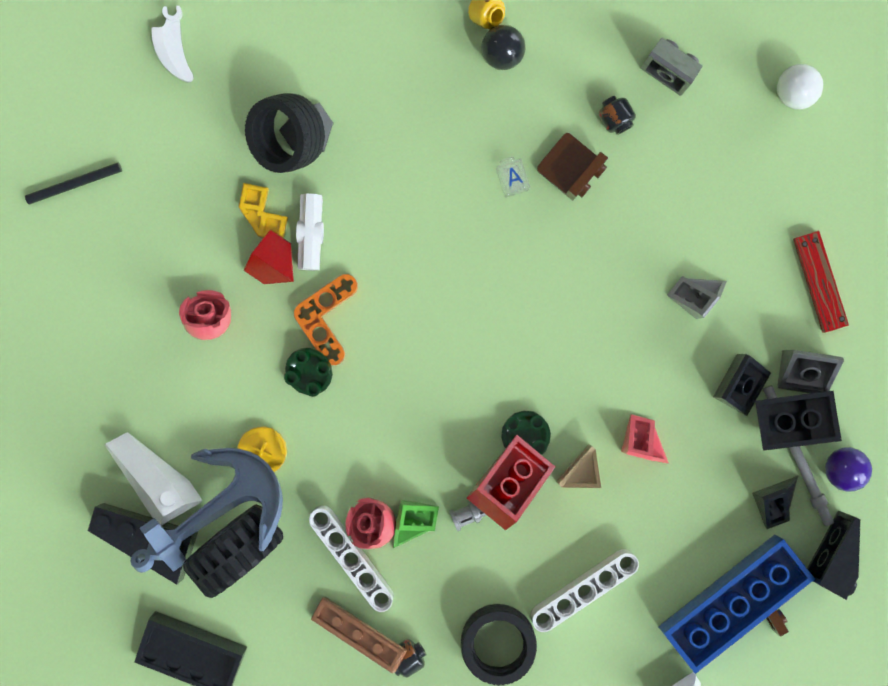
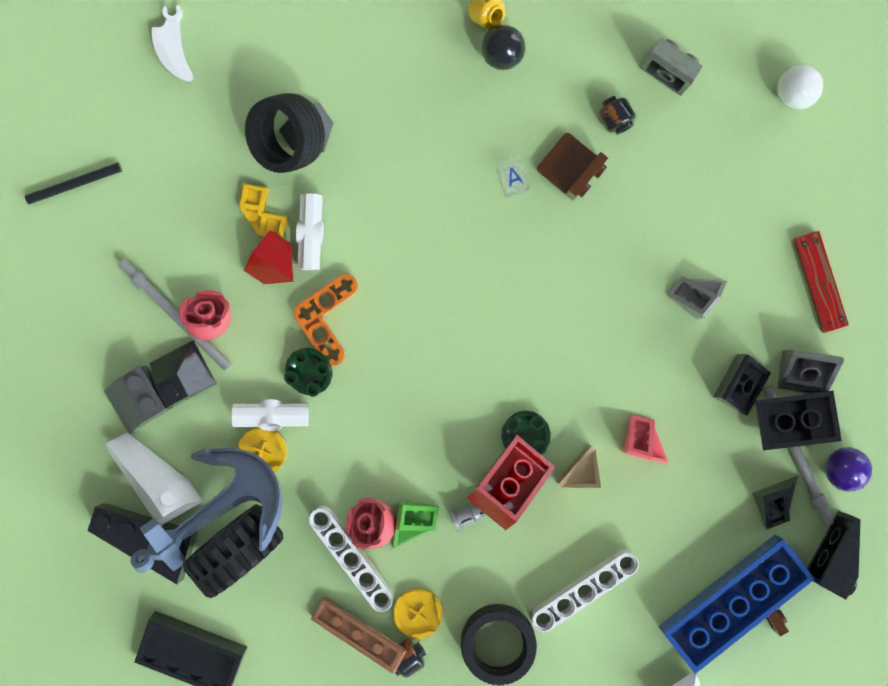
none -> dark grey slope [104,366,173,434]
none -> light grey bar [118,259,231,371]
none -> black slope [149,340,217,408]
none -> white piece [232,399,309,431]
none -> yellow tile [393,588,442,639]

